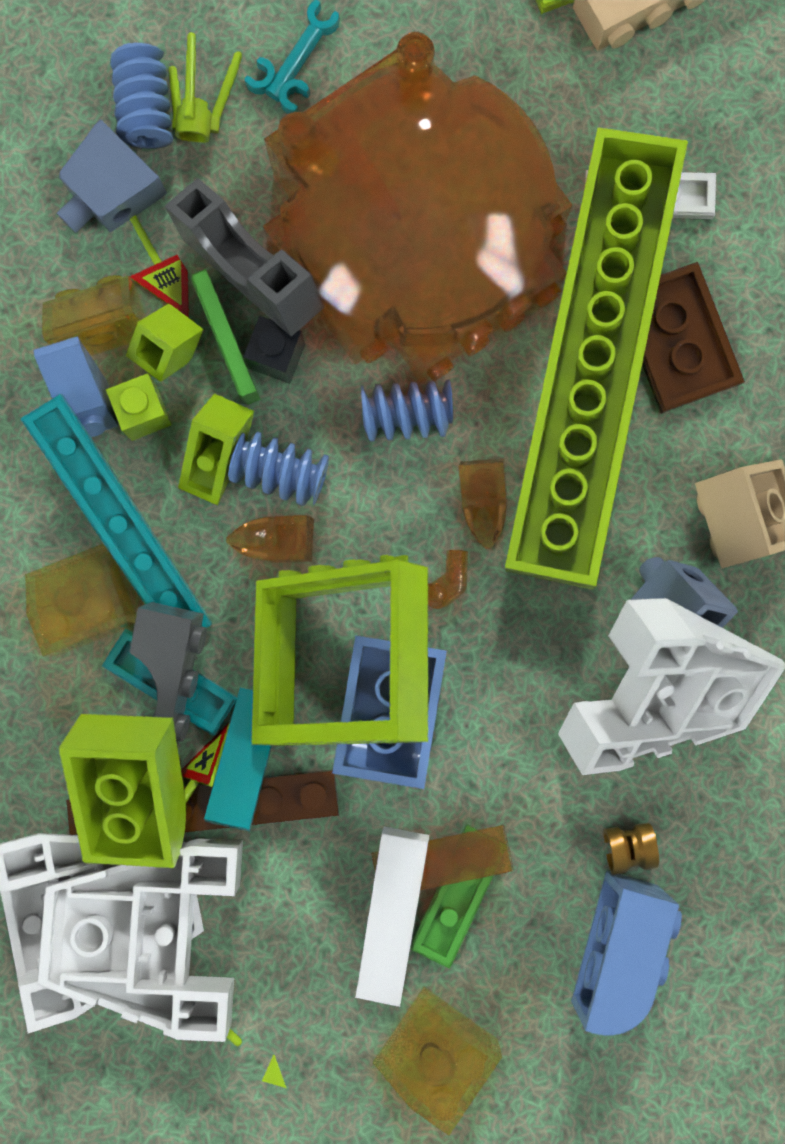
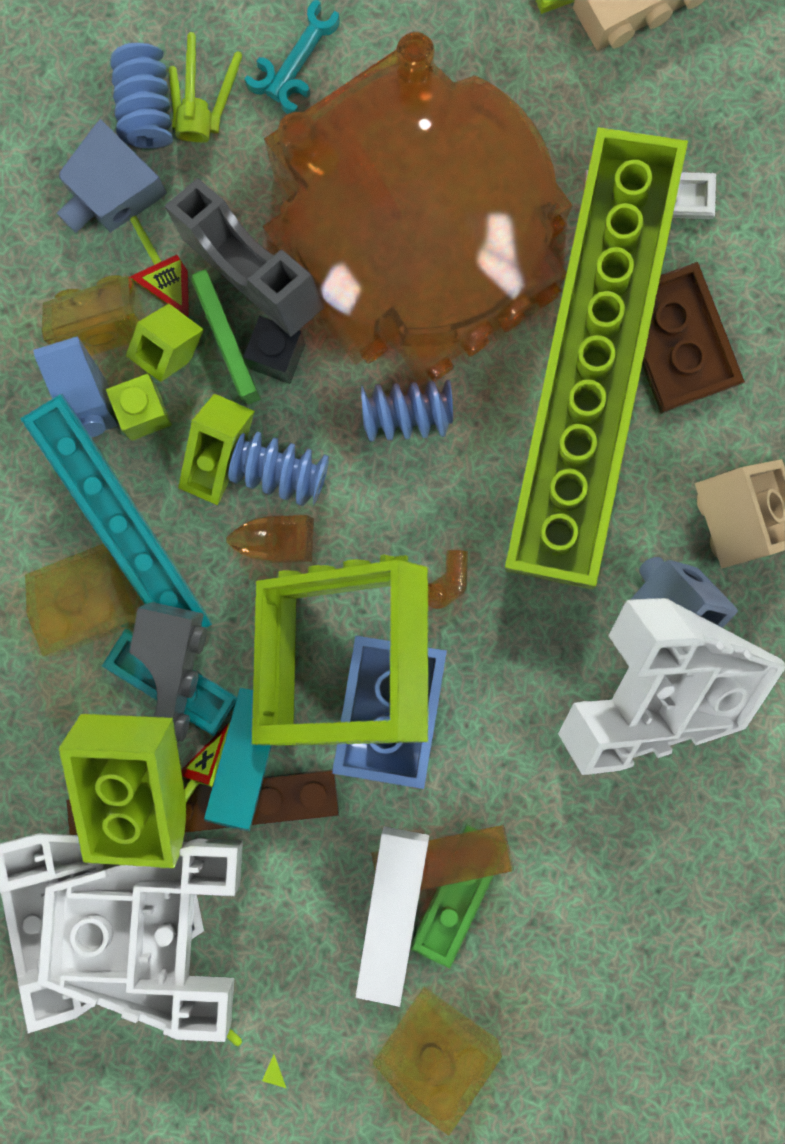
clear orange plate [459,458,508,549] -> none
medium blue brick [571,870,682,1036] -> none
pearl gold wheel [603,822,659,875] -> none

